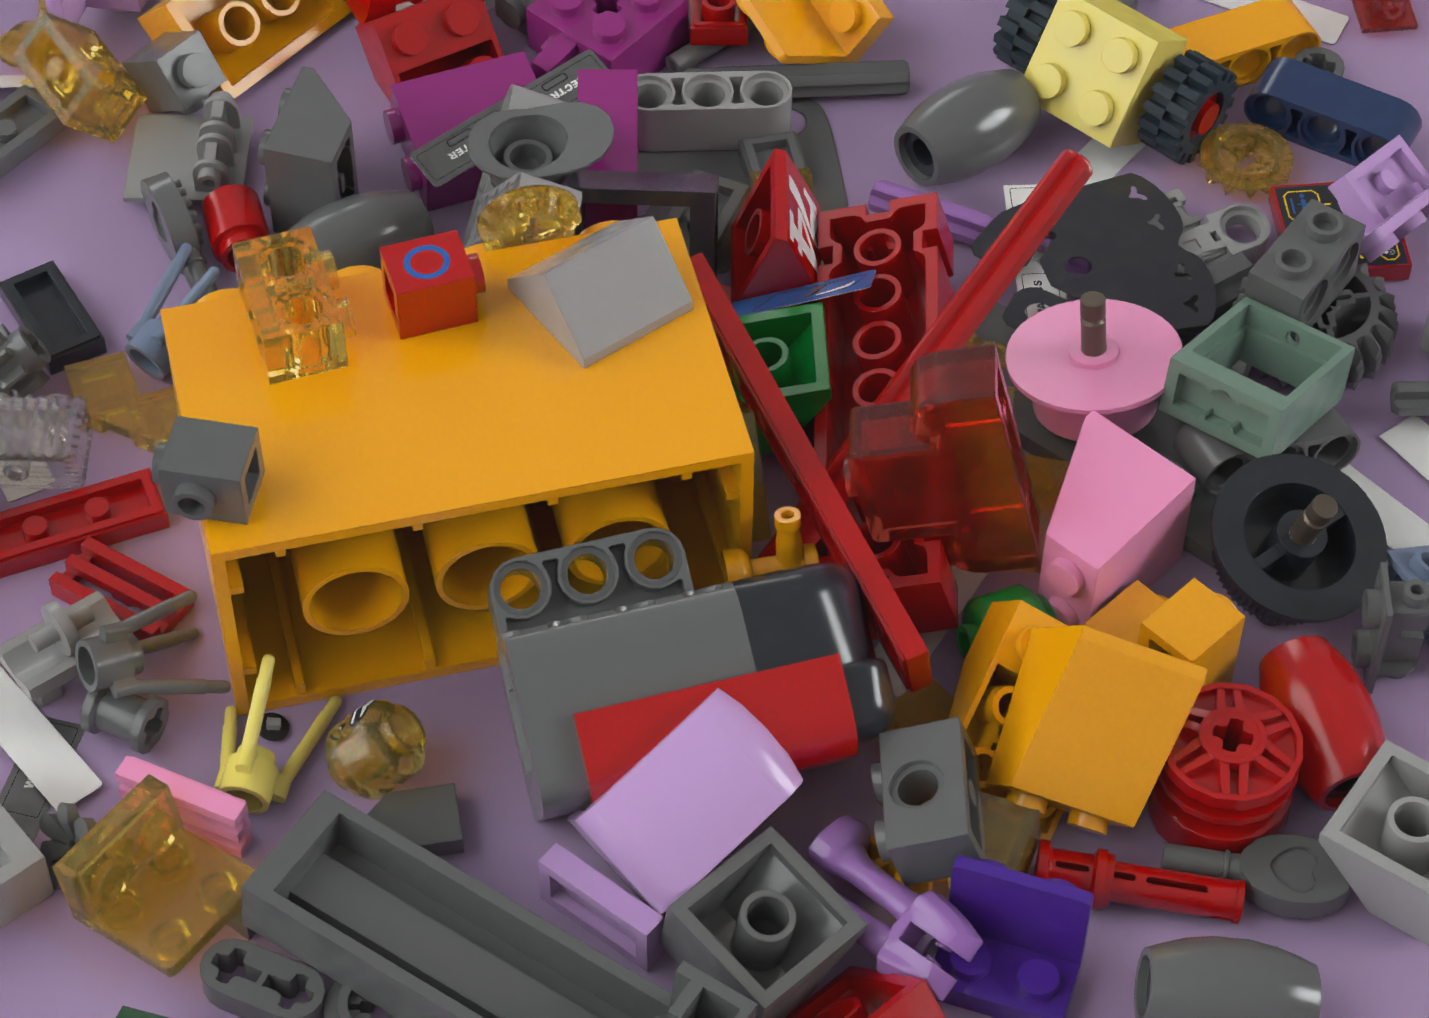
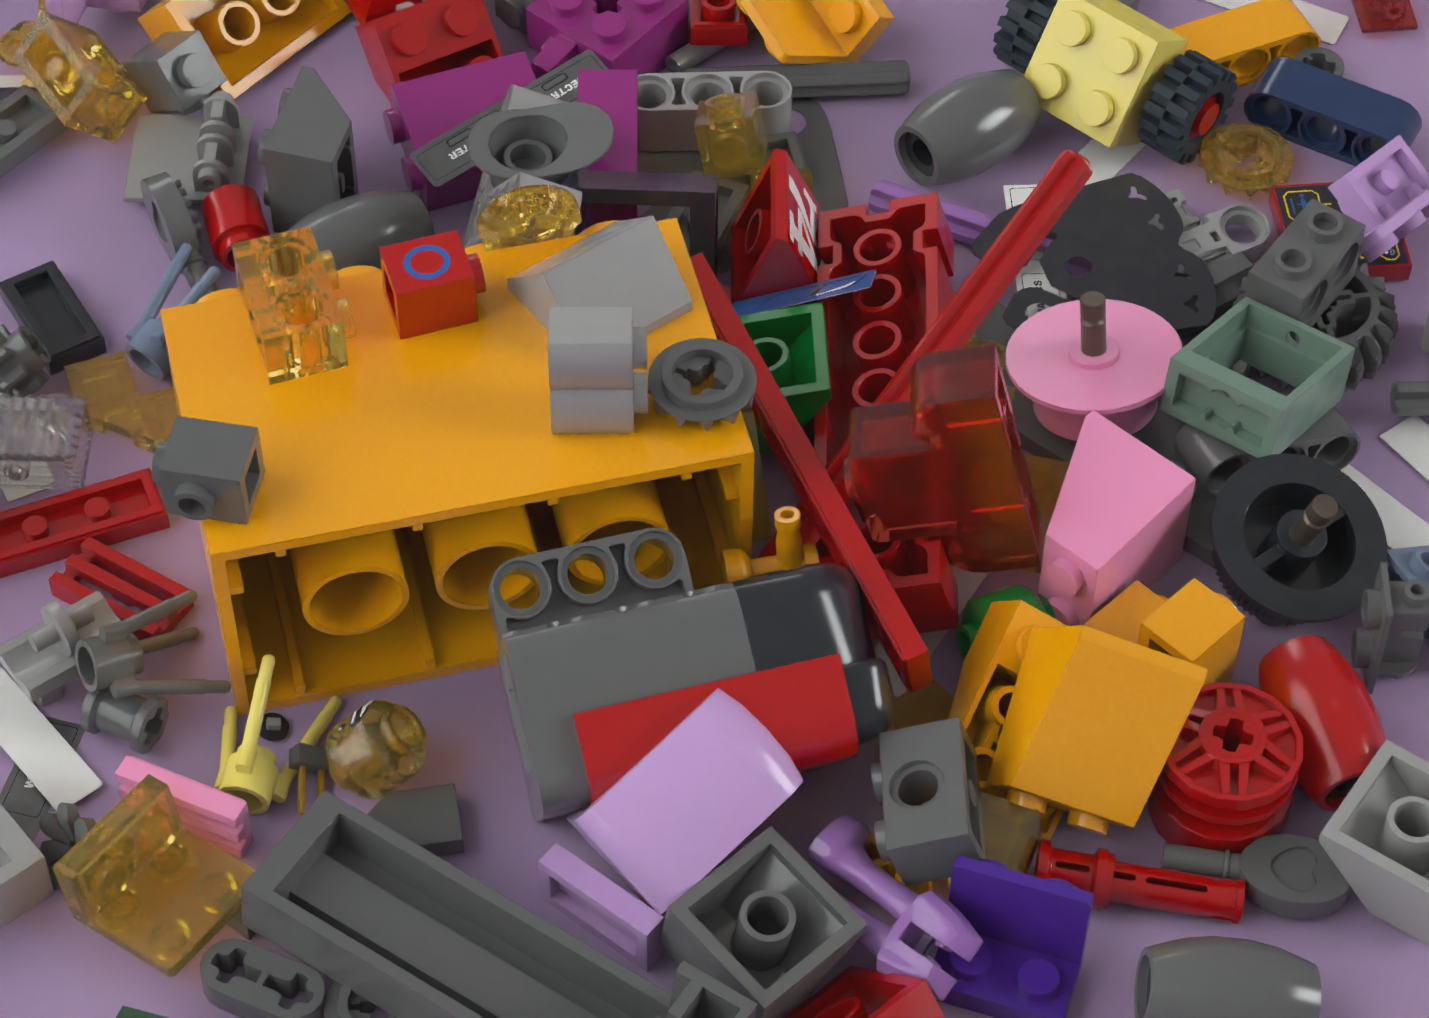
none -> dark grey piece [289,742,335,815]
none -> light grey brick [548,307,648,434]
none -> dark grey gear [648,338,757,431]
none -> clear yellow brick [694,91,768,179]

